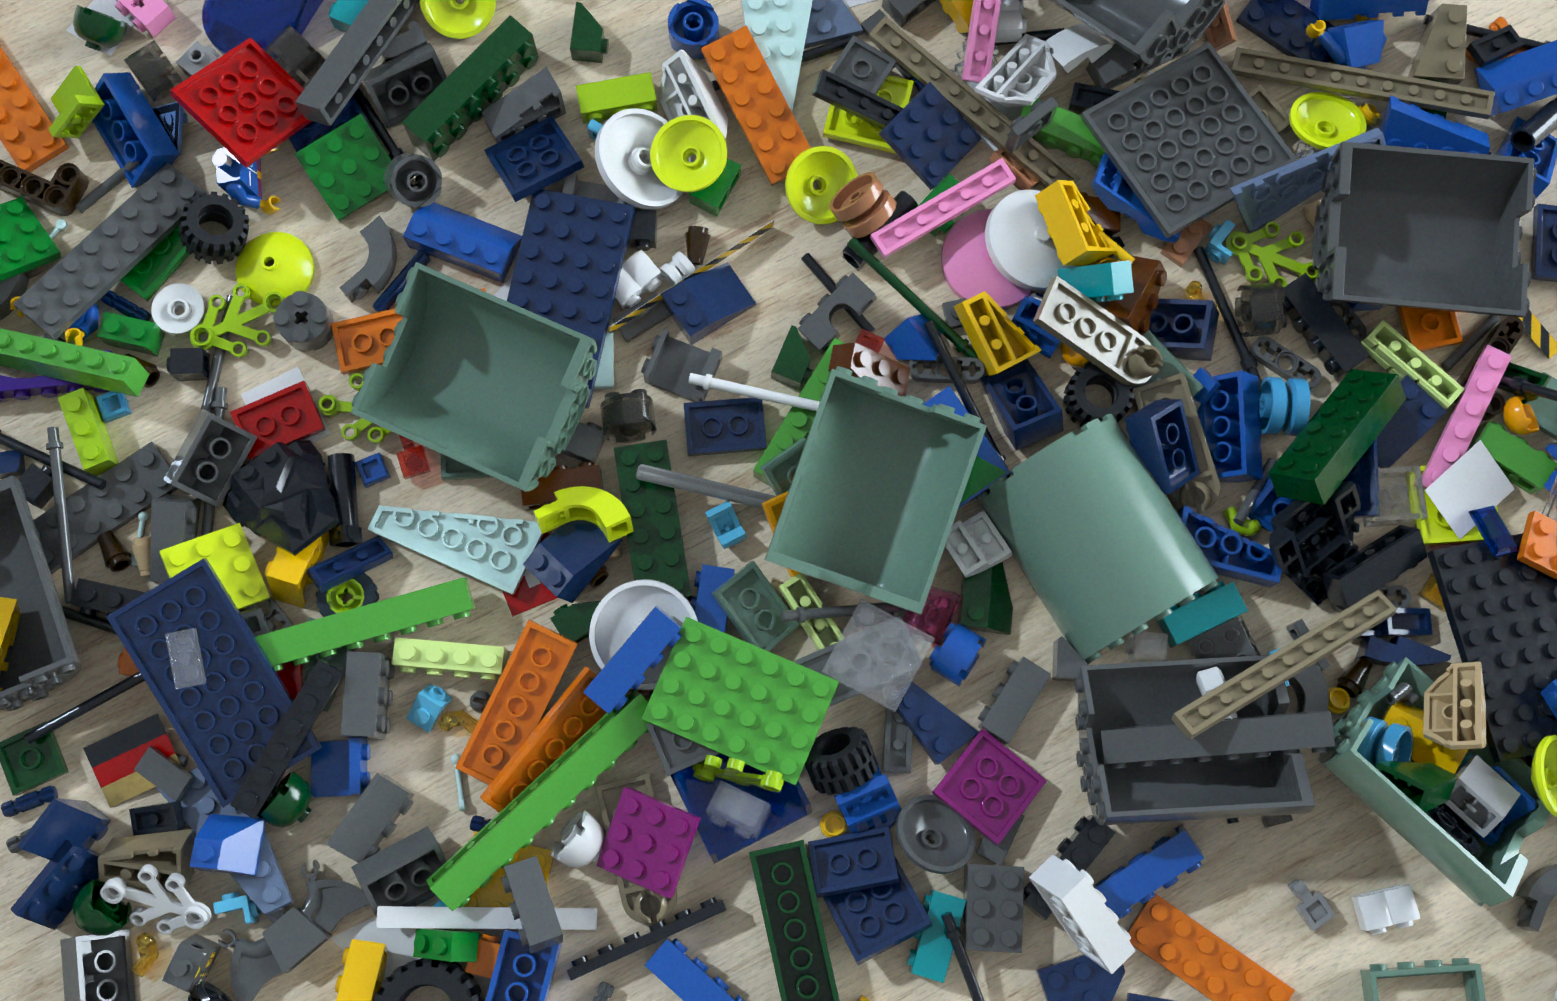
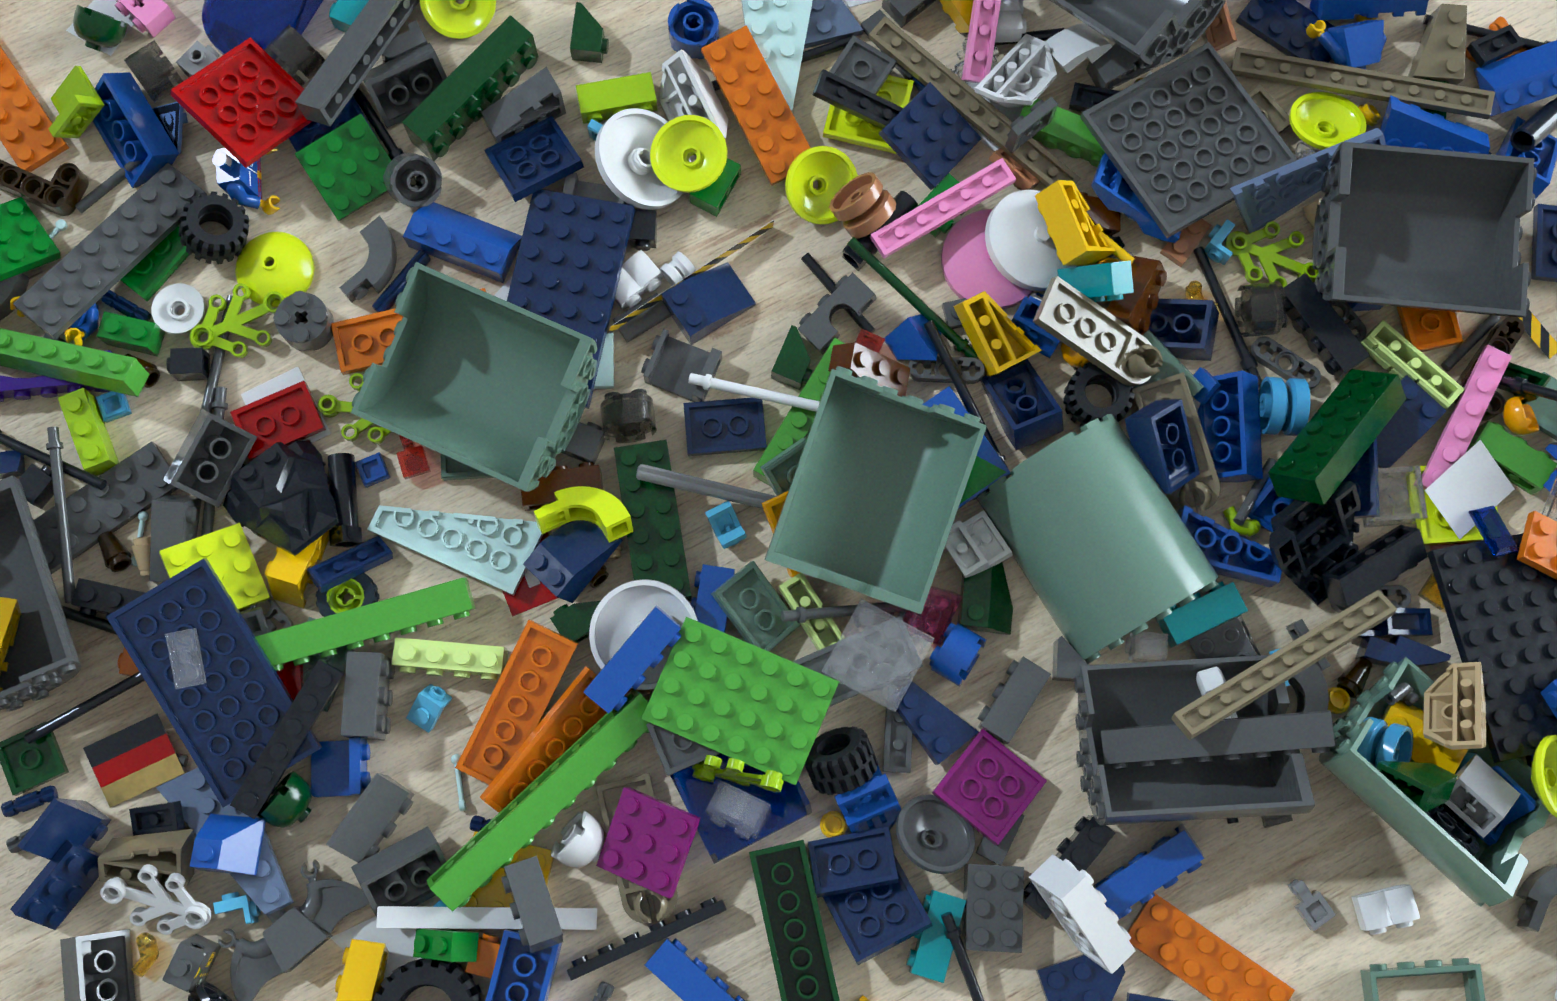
dark green cylinder [73,879,132,936] -> none
dark grey tile [134,746,195,801] -> none
clear yellow arm [439,710,478,734] -> none
dark grey hinge [470,691,491,713] -> none
dark brown cone [685,226,711,265] -> none

